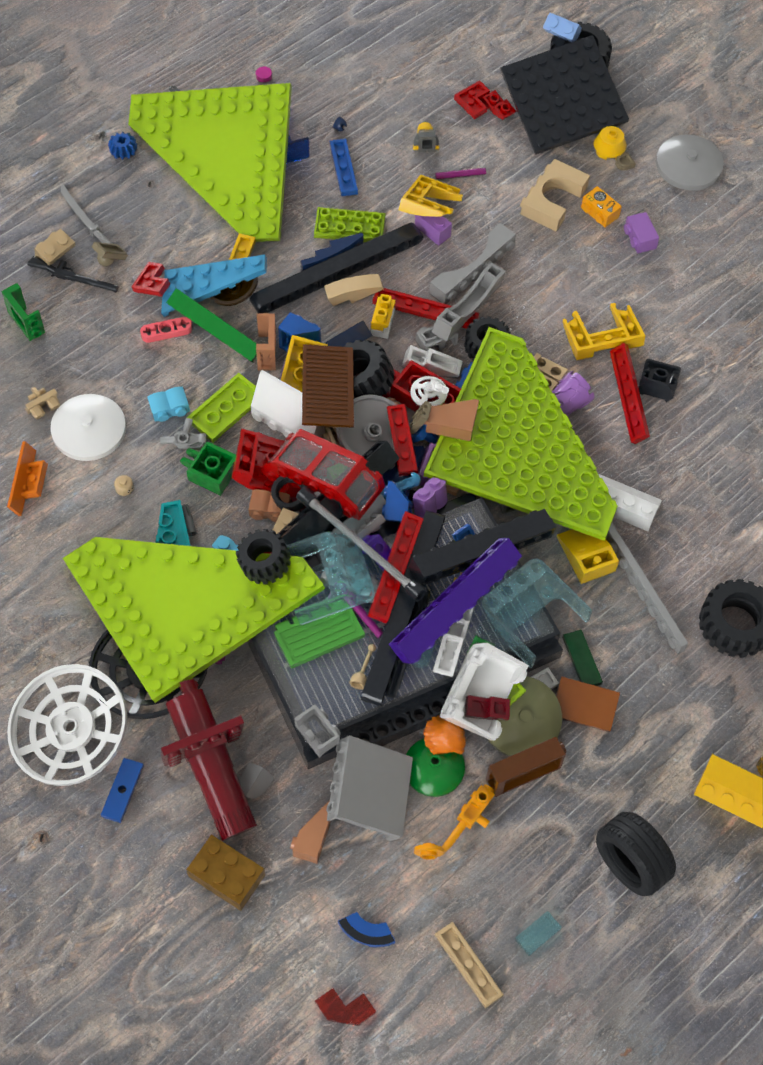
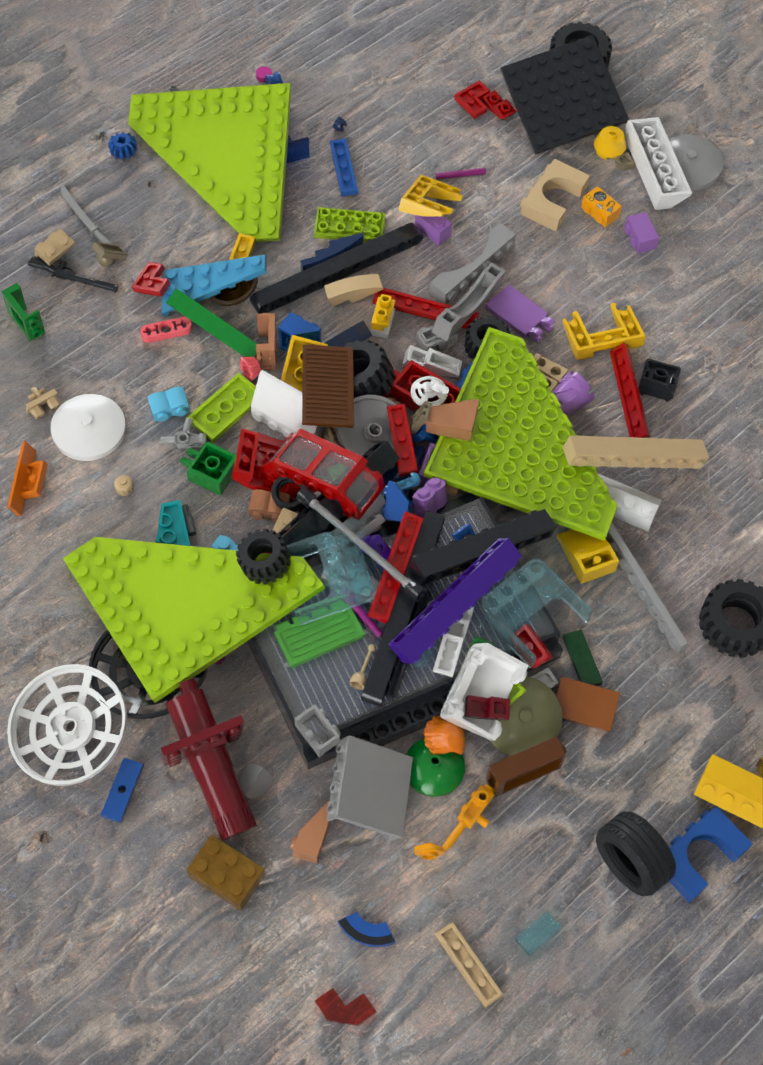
dark grey piece [413,122,439,152] -> none
light blue brick [543,13,582,42] -> none
none -> coral piece [239,357,261,382]
none -> blue wheel [265,72,283,85]
none -> medium lavender tile [485,284,555,343]
none -> red slope [511,624,553,669]
none -> tan brick [563,436,709,469]
none -> white slope [624,117,692,210]
none -> blue arch [669,806,753,903]

